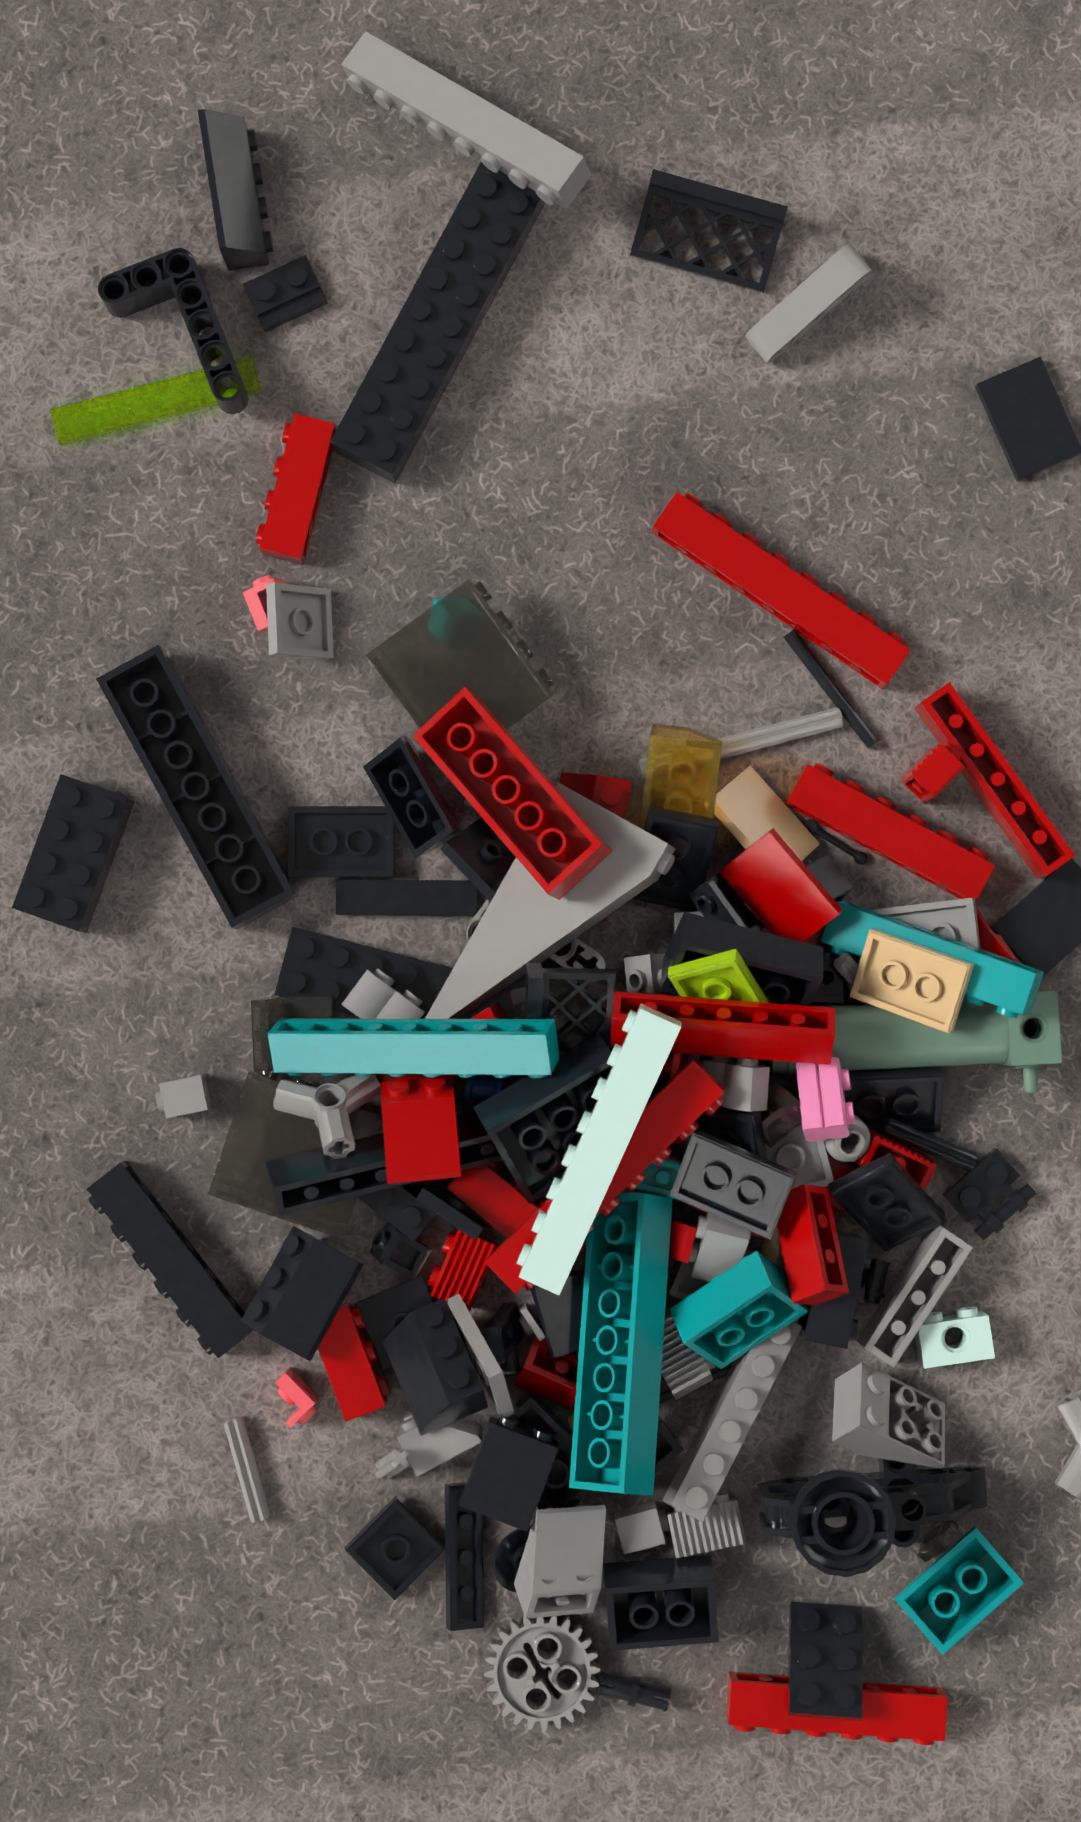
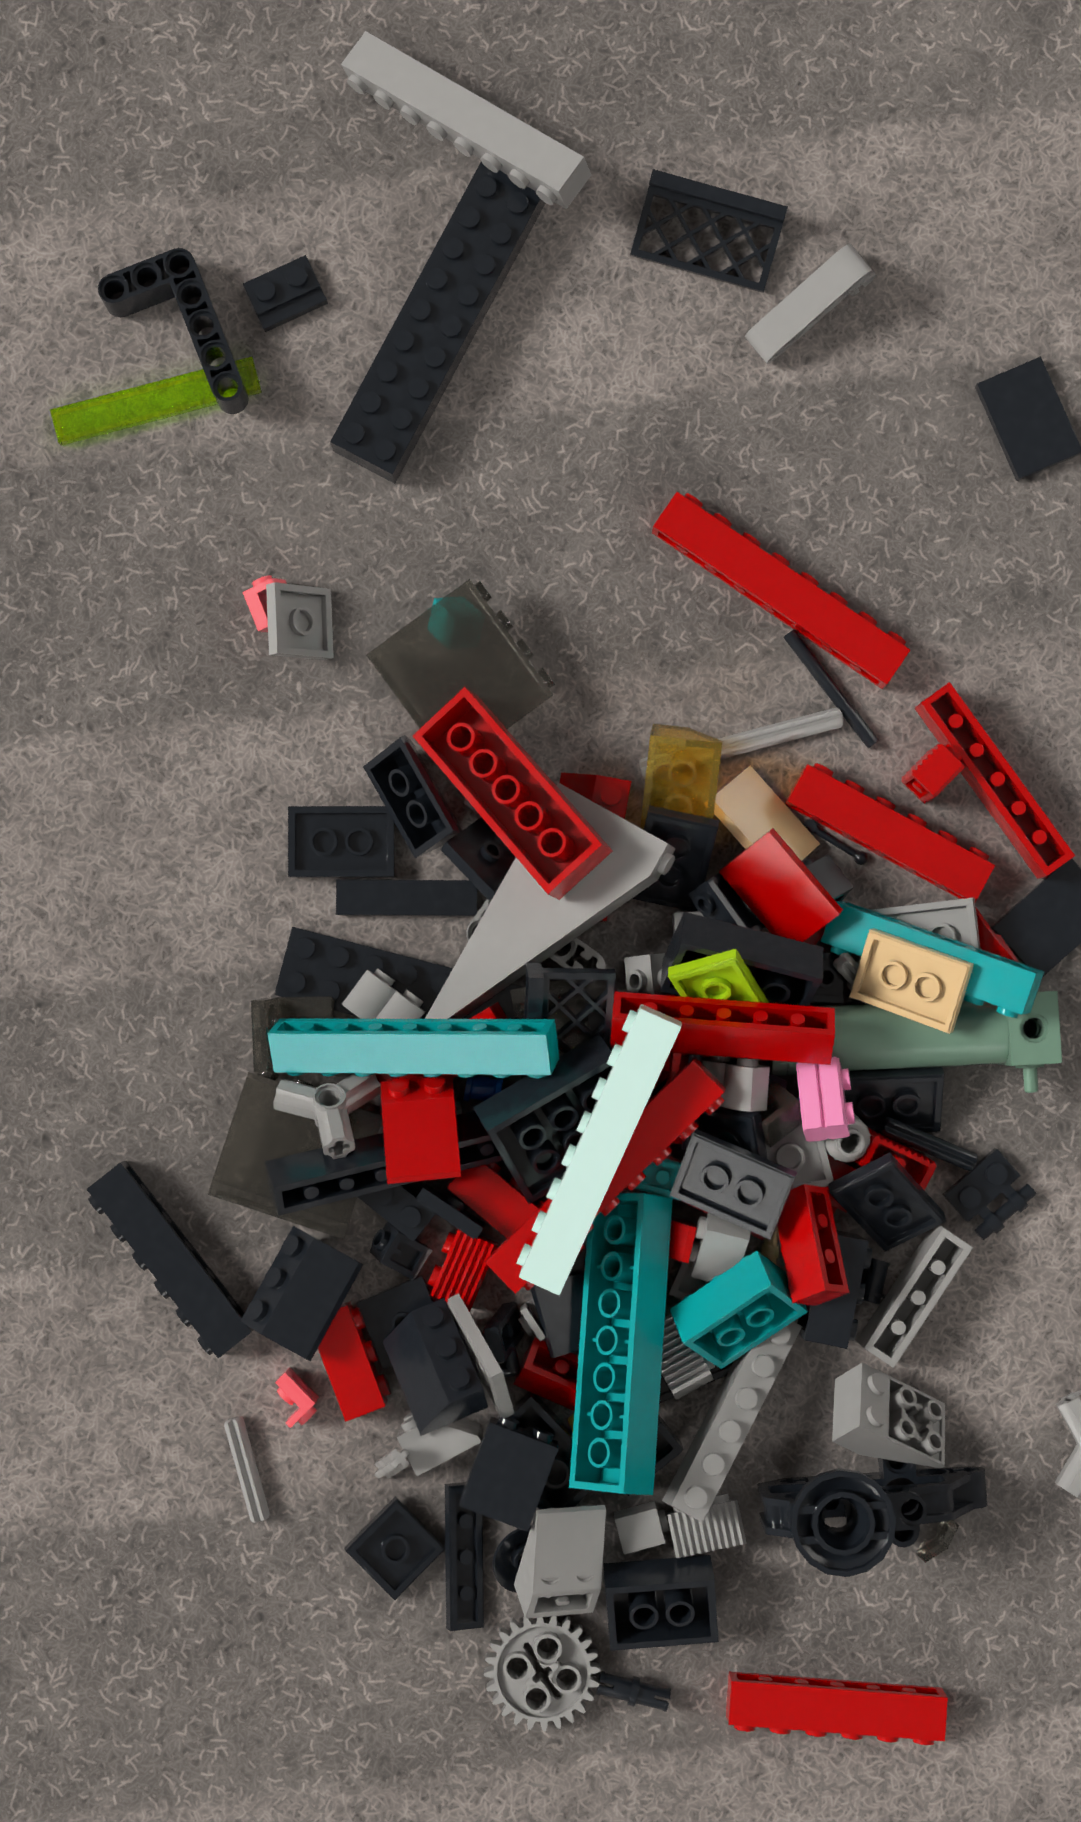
black brick [12,774,135,933] -> none
black brick [96,645,299,930] -> none
light grey brick [155,1074,213,1119] -> none
black slope [198,109,274,271] -> none
red brick [256,413,337,565] -> none
black plate [788,1602,863,1721] -> none
teal slope [894,1526,1024,1655] -> none
light aqua brick [915,1306,995,1369] -> none

